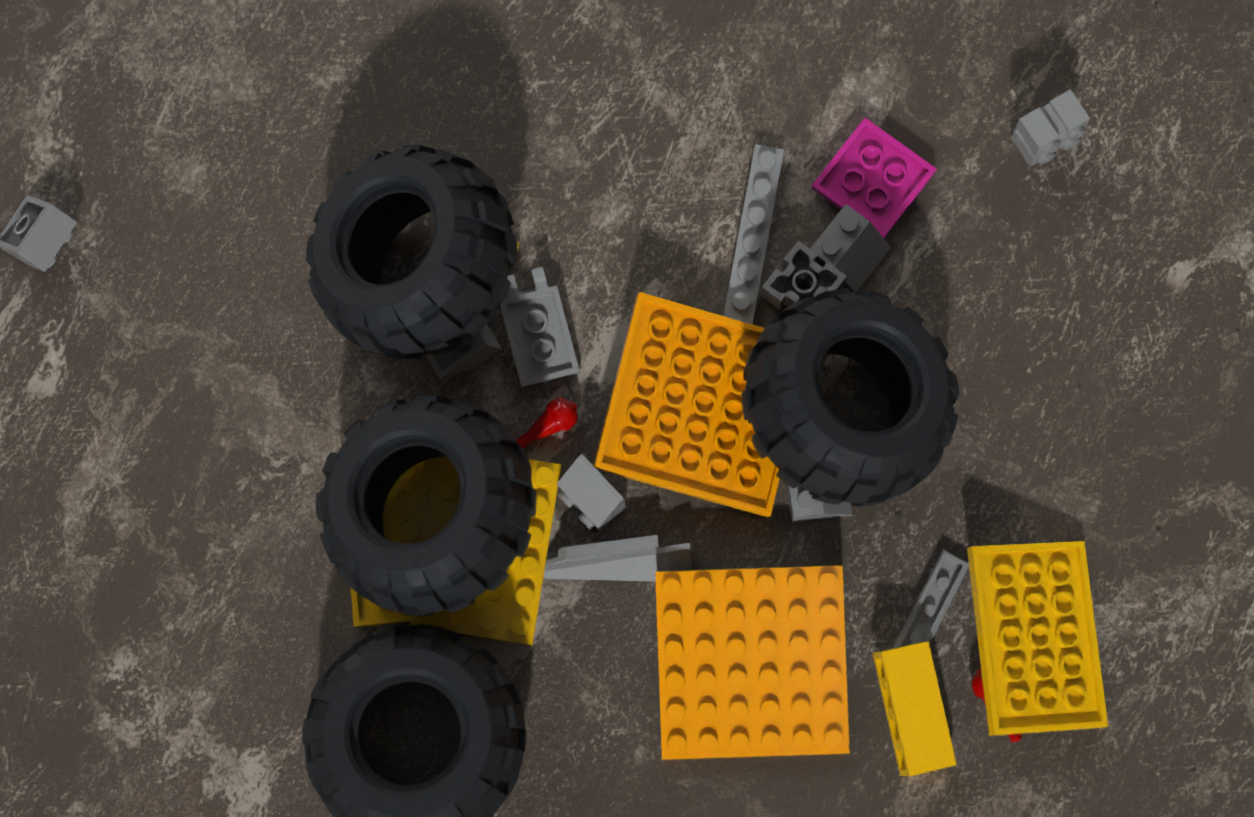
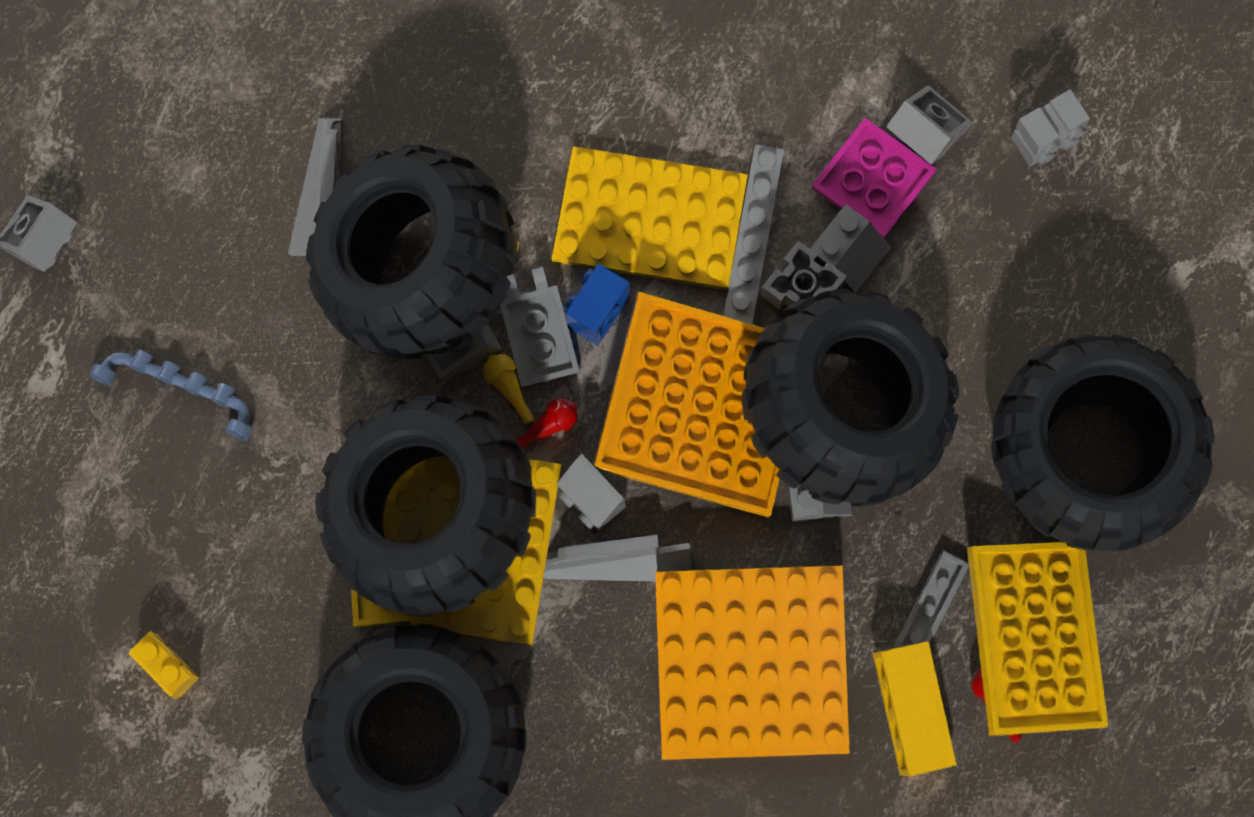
none -> sand blue bar [89,350,253,441]
none -> yellow brick [129,631,200,699]
none -> light grey wedge [288,118,342,256]
none -> yellow piece [482,354,534,425]
none -> yellow plate [552,146,748,291]
none -> blue brick [564,263,631,346]
none -> light grey slope [886,85,973,165]
none -> black tyre [991,334,1215,552]

